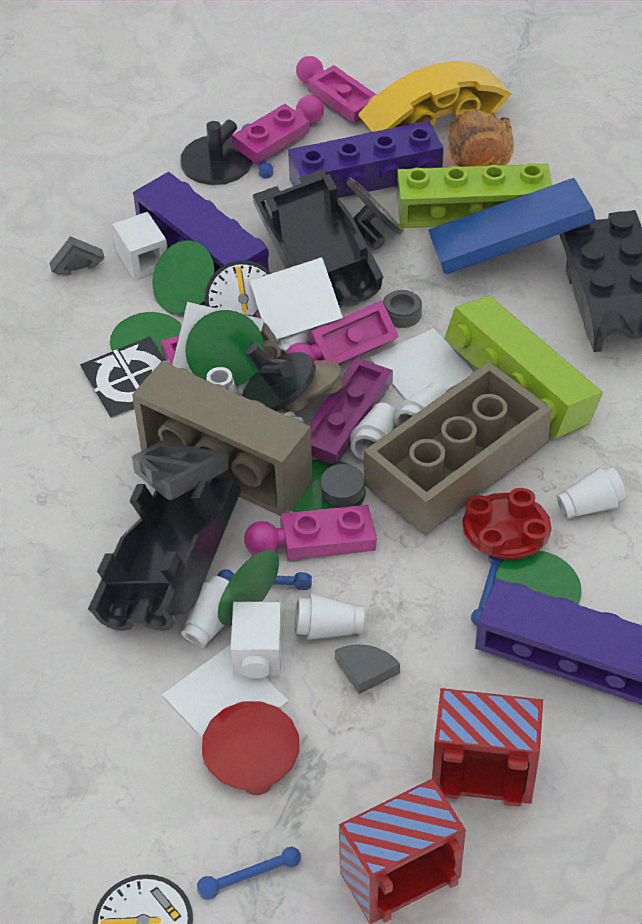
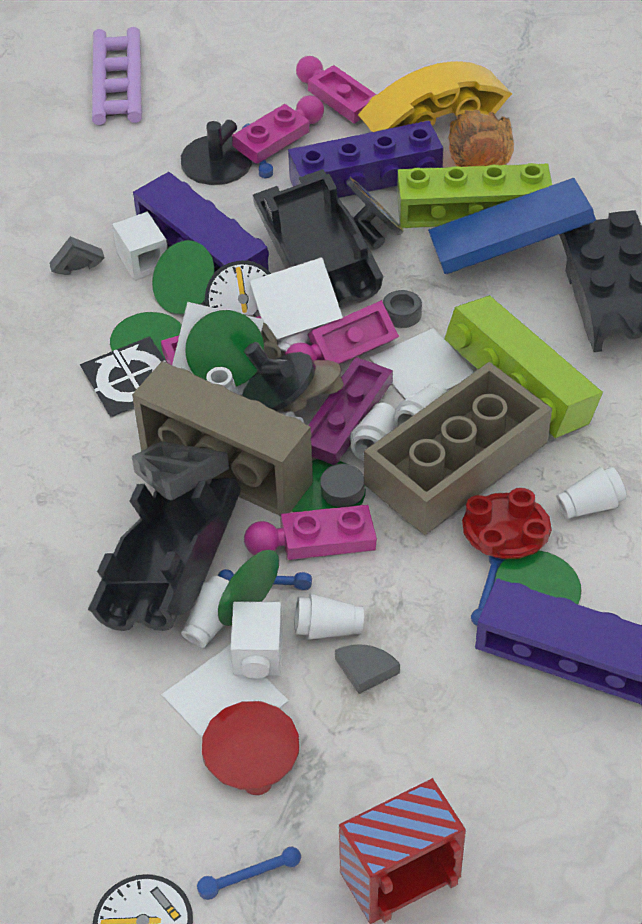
red container [432,688,543,807] -> none
none -> lavender bar [92,27,142,125]

